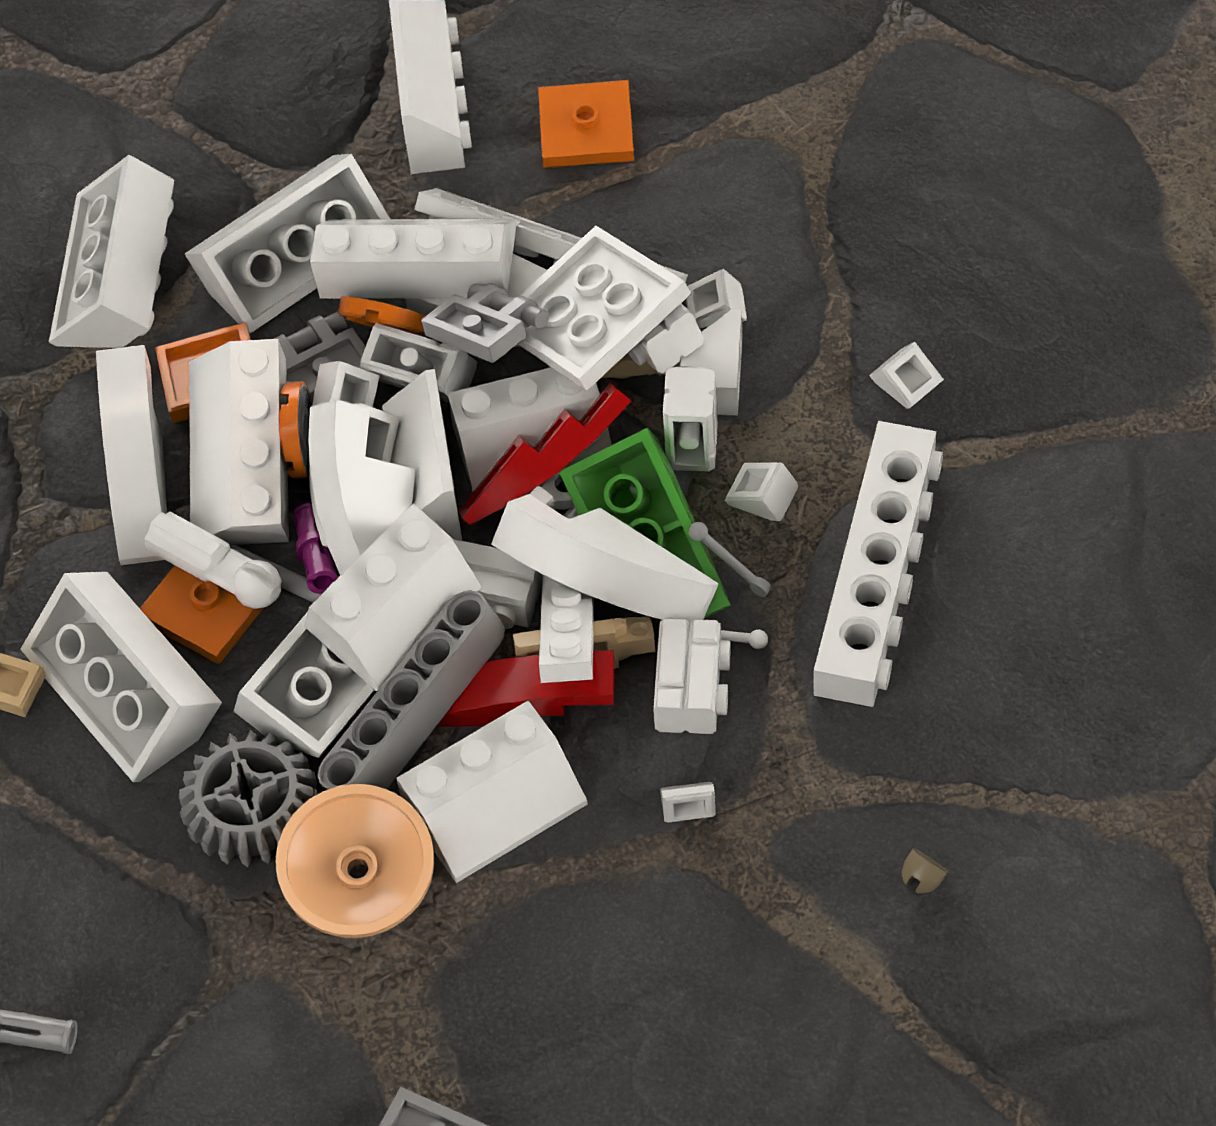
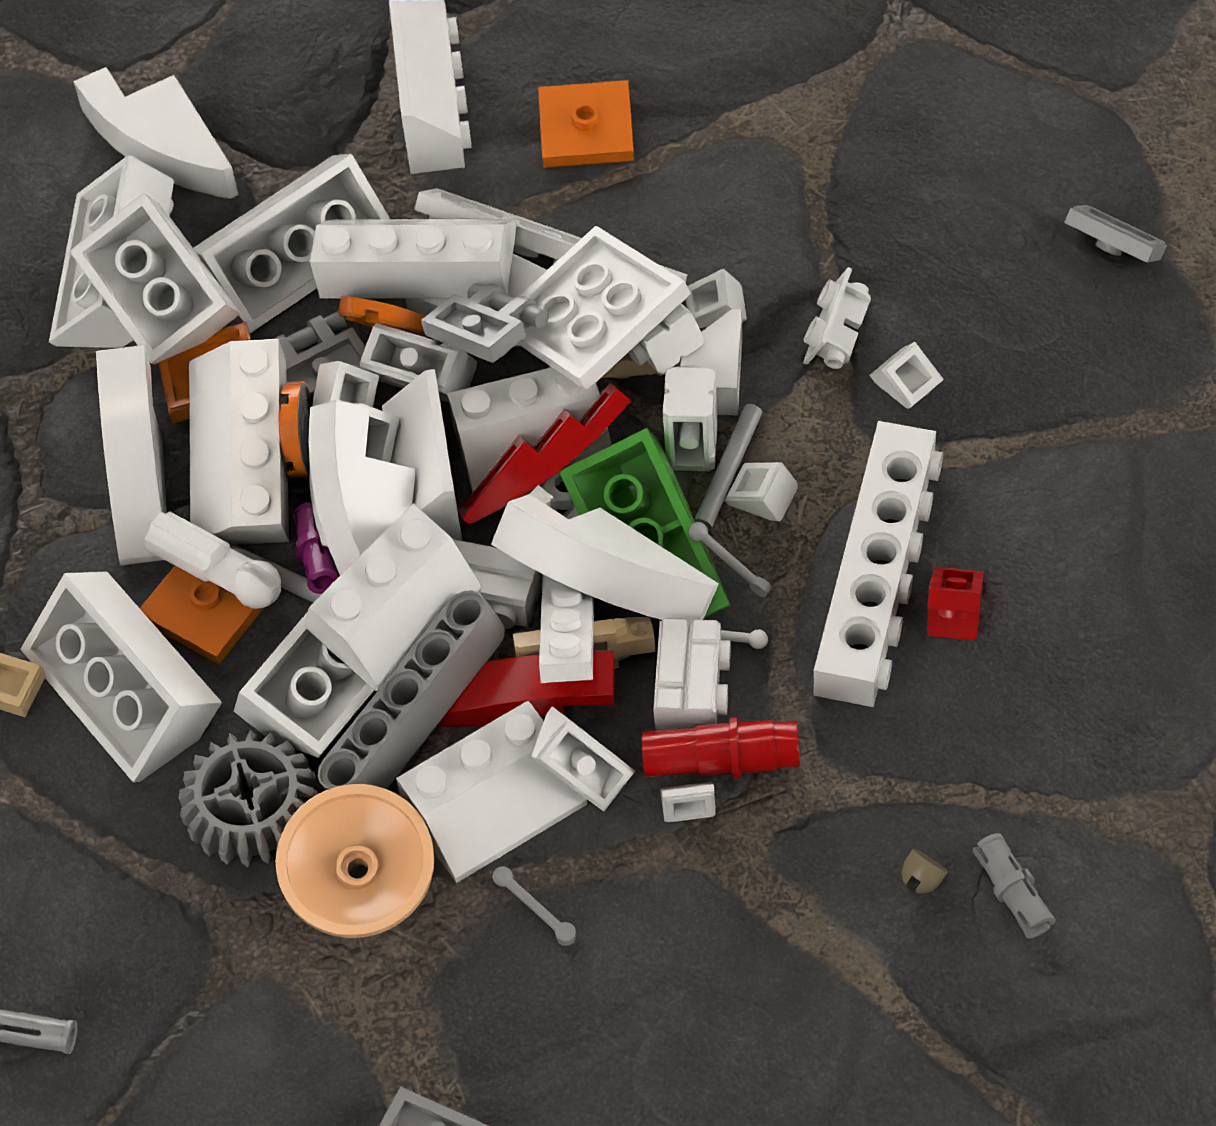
none -> white slope [69,193,241,365]
none -> white slope [73,67,238,199]
none -> light grey hinge [492,866,576,946]
none -> white slope [531,707,635,812]
none -> red piece [642,717,800,779]
none -> light grey bar [694,404,762,531]
none -> white hinge [803,267,871,369]
none -> red slope [927,566,984,640]
none -> light grey pin [973,833,1056,938]
none -> light grey plate [1064,205,1167,263]

